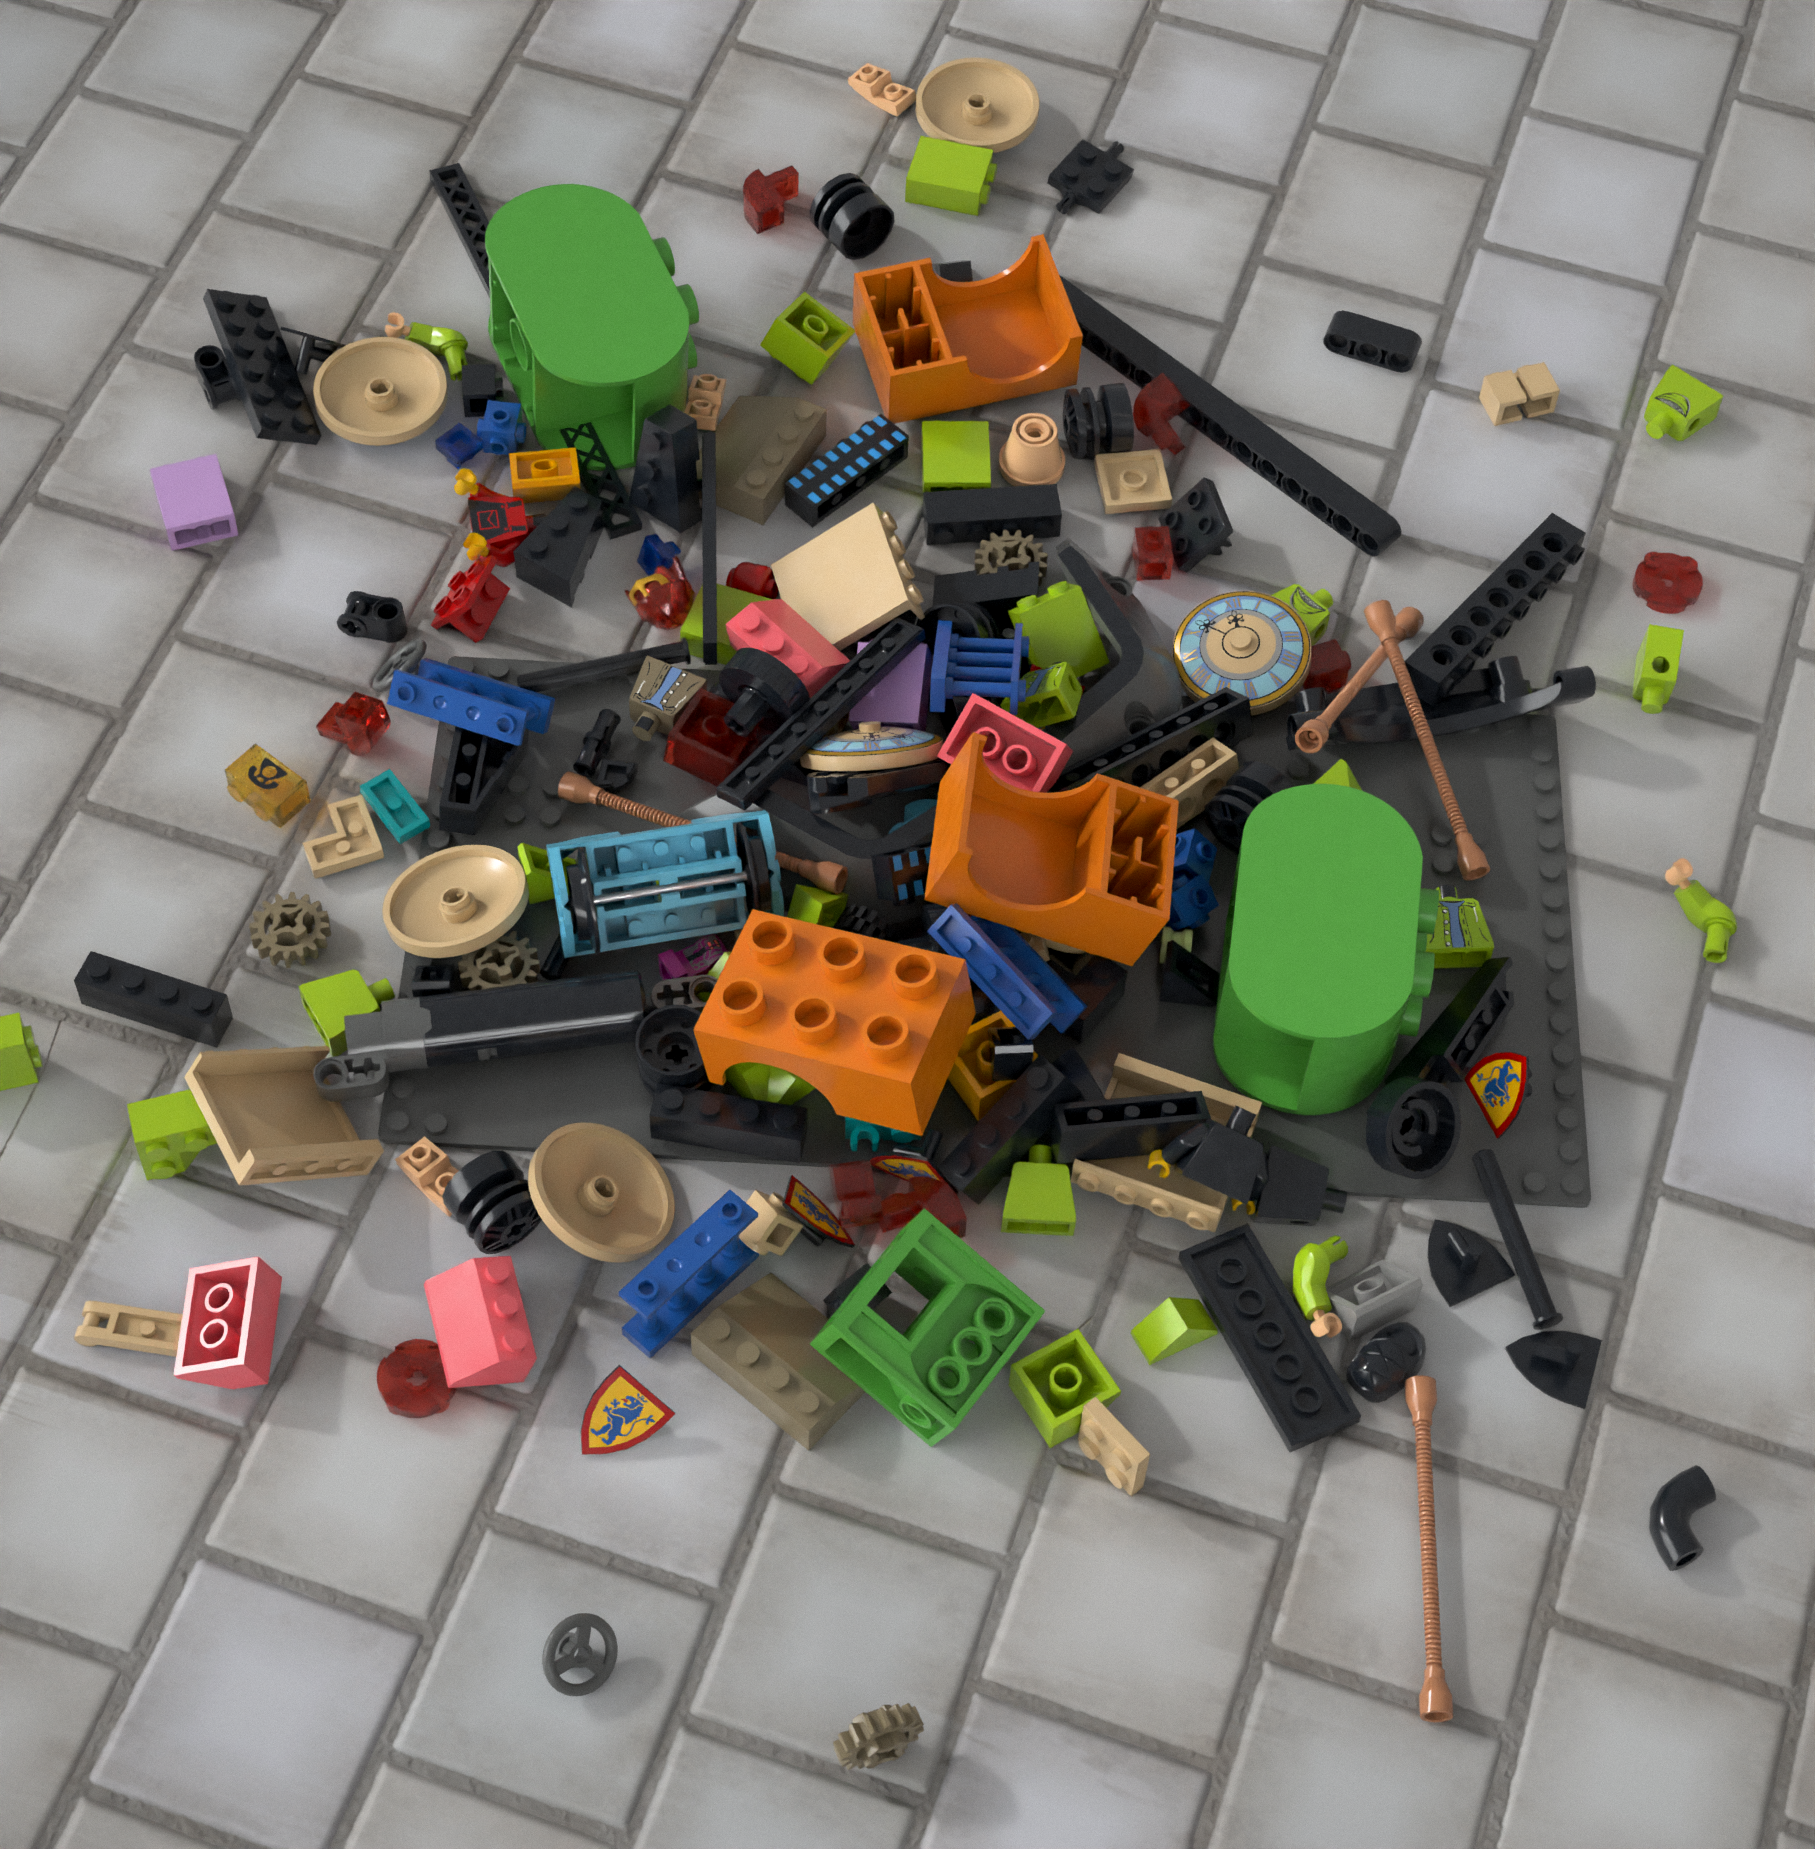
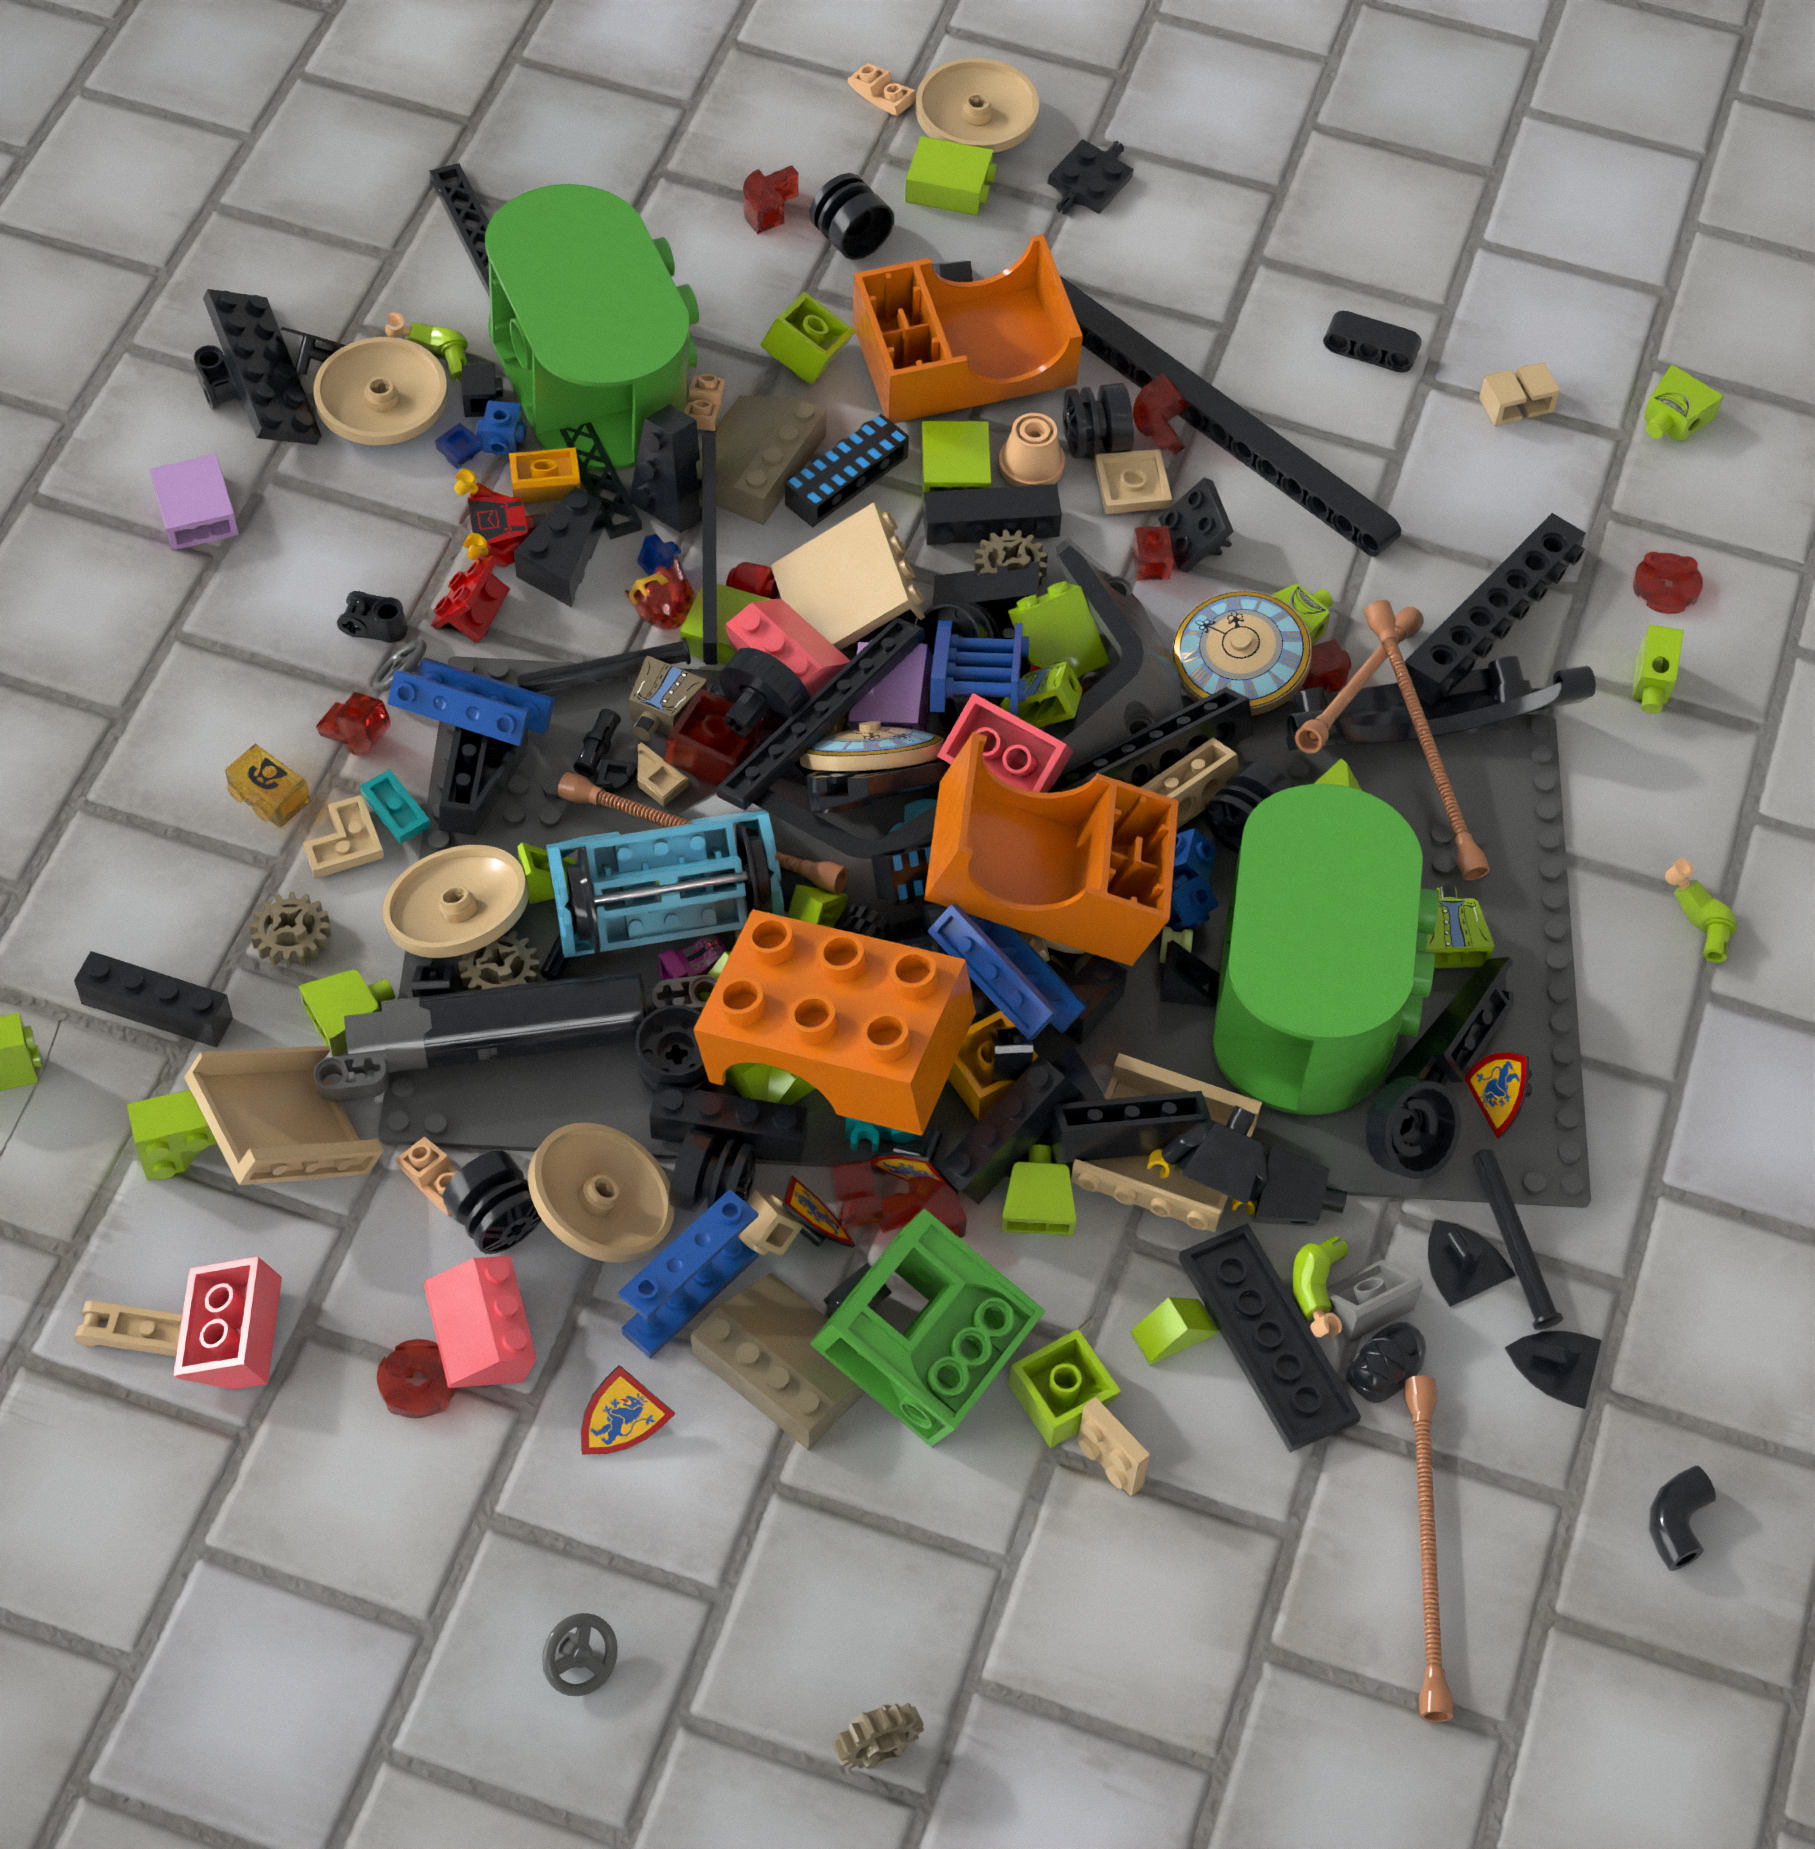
none -> tan tile [638,742,689,807]
none -> black wheel [669,1128,757,1212]

